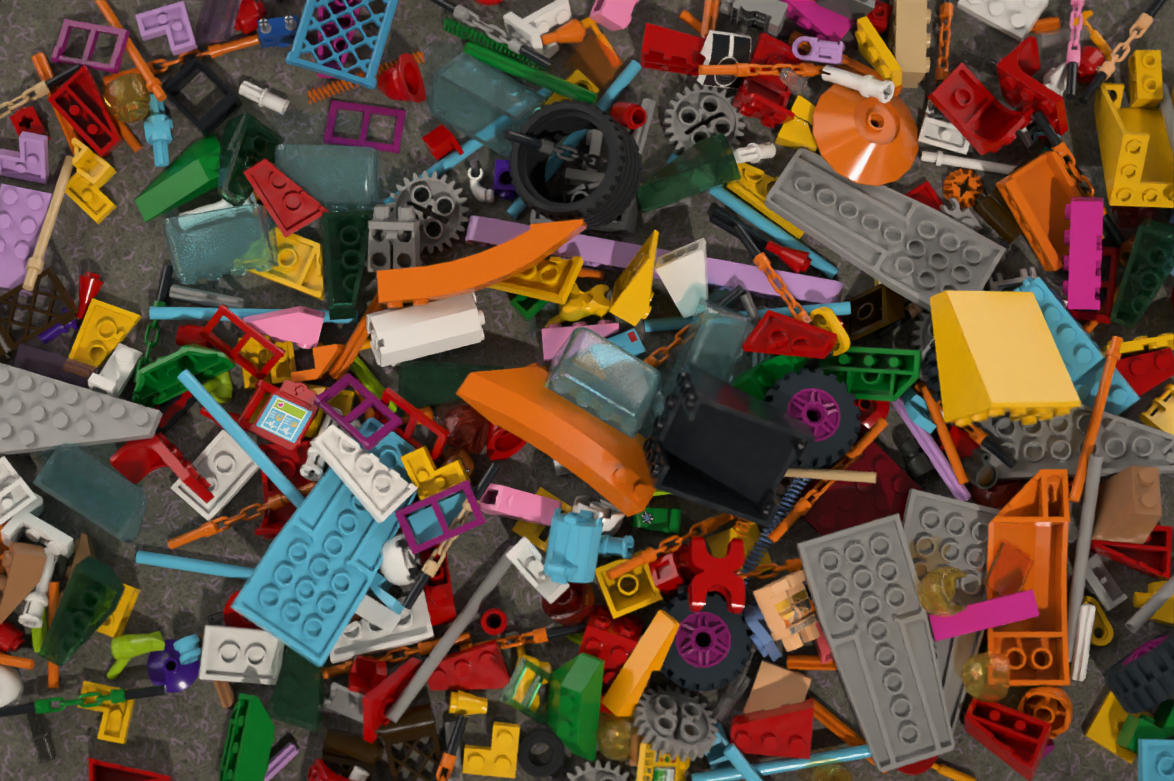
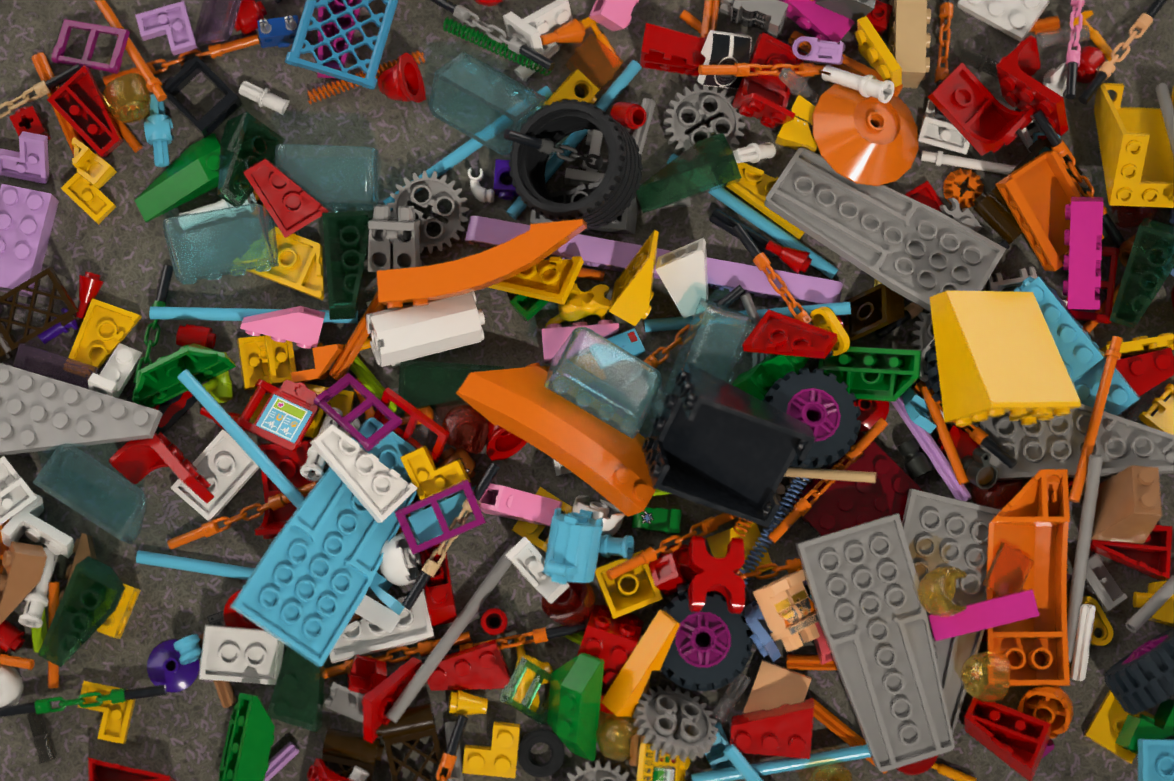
tan bar [23,156,74,291] -> none
lime piece [107,631,165,680] -> none
light grey axle [169,284,245,308] -> none
red window [199,304,285,380] -> none
magenta window [324,100,406,154] -> none
red panel [421,124,464,161] -> none
green axle [464,42,598,105] -> none
yellow brick [1128,50,1163,107] -> none

